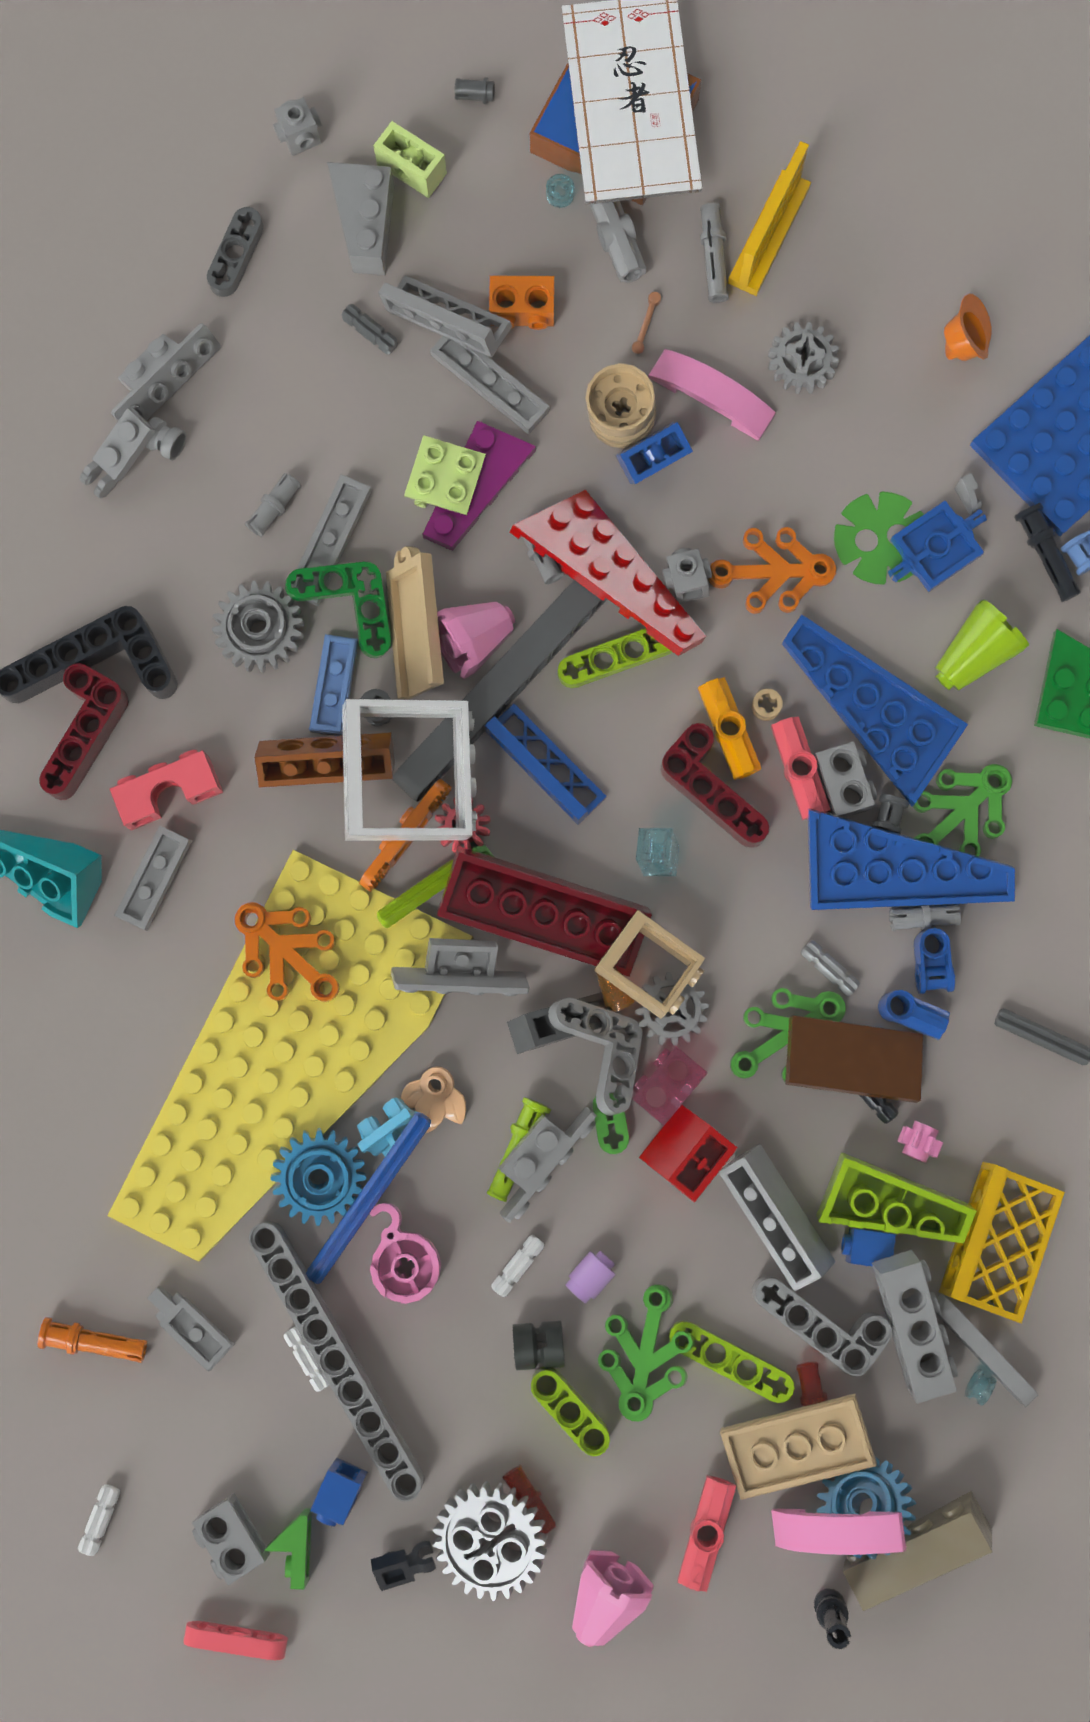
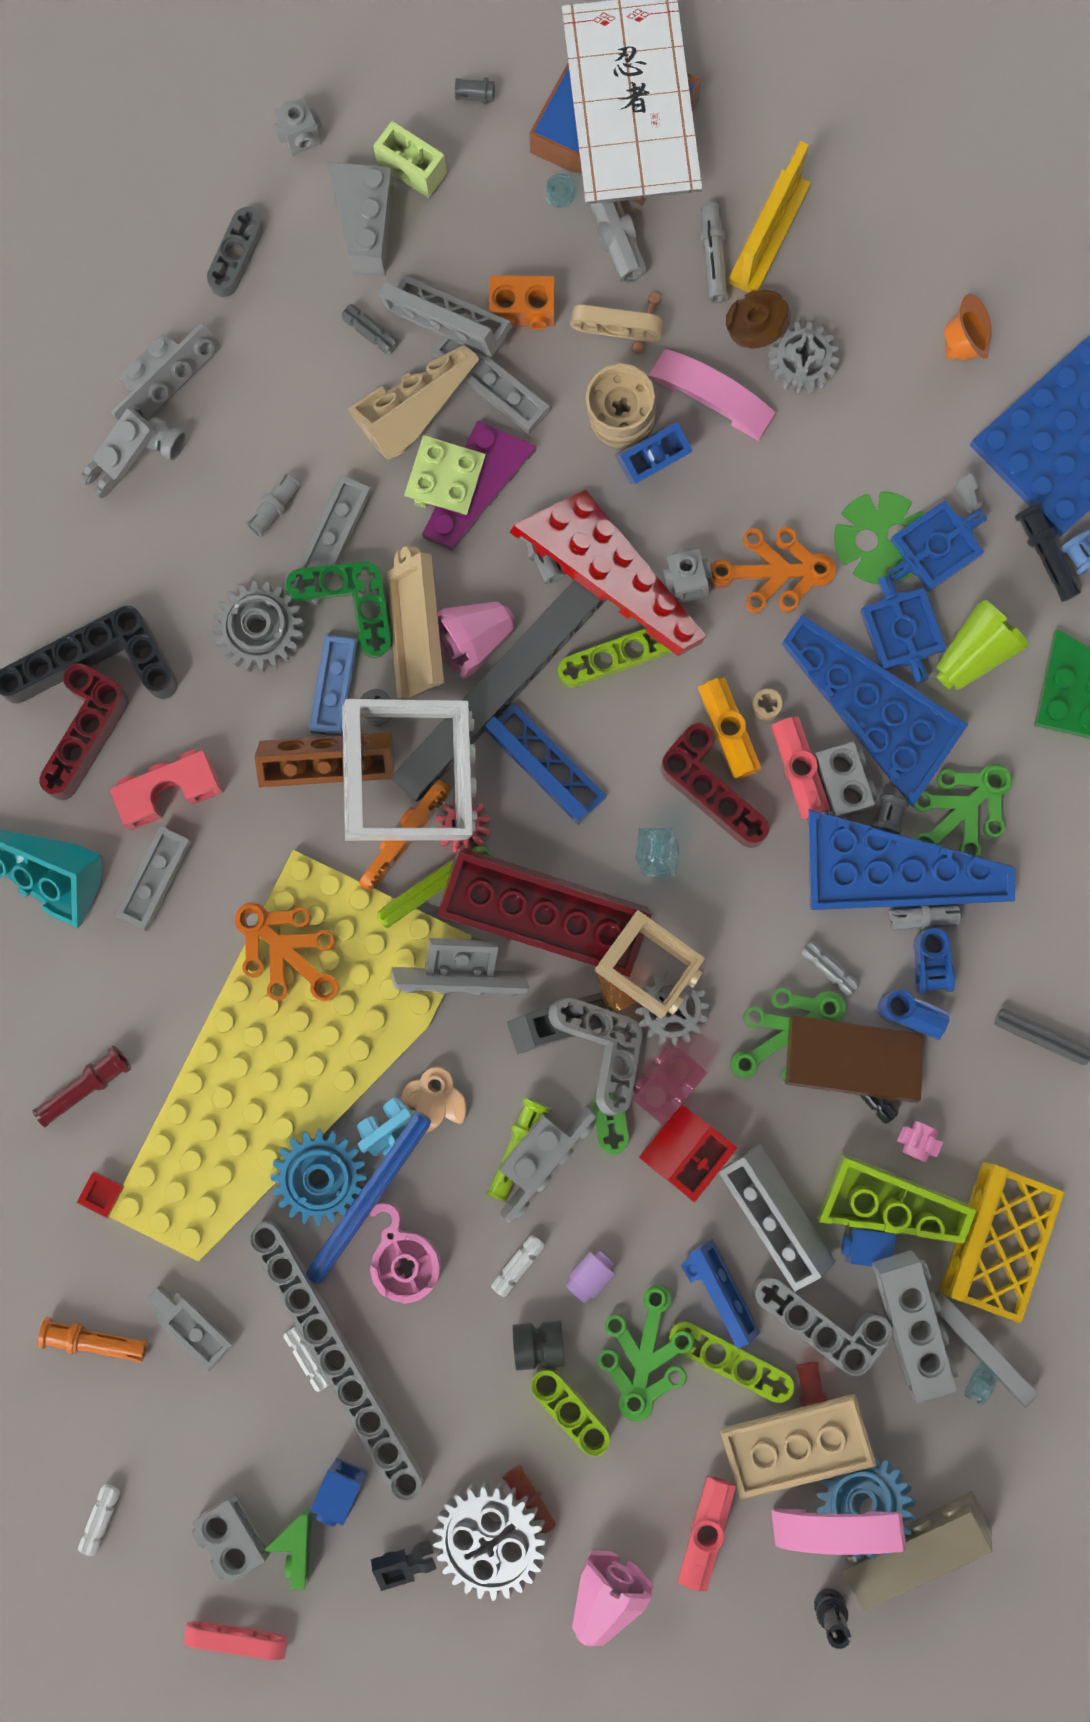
none -> dark red pin [32,1046,131,1128]
none -> red plate [76,1171,124,1218]
none -> tan wedge [348,345,479,460]
none -> tan beam [570,305,664,342]
none -> blue hinge [681,1239,761,1349]
none -> reddish brown tile [726,289,791,349]
none -> blue plate [860,575,947,684]

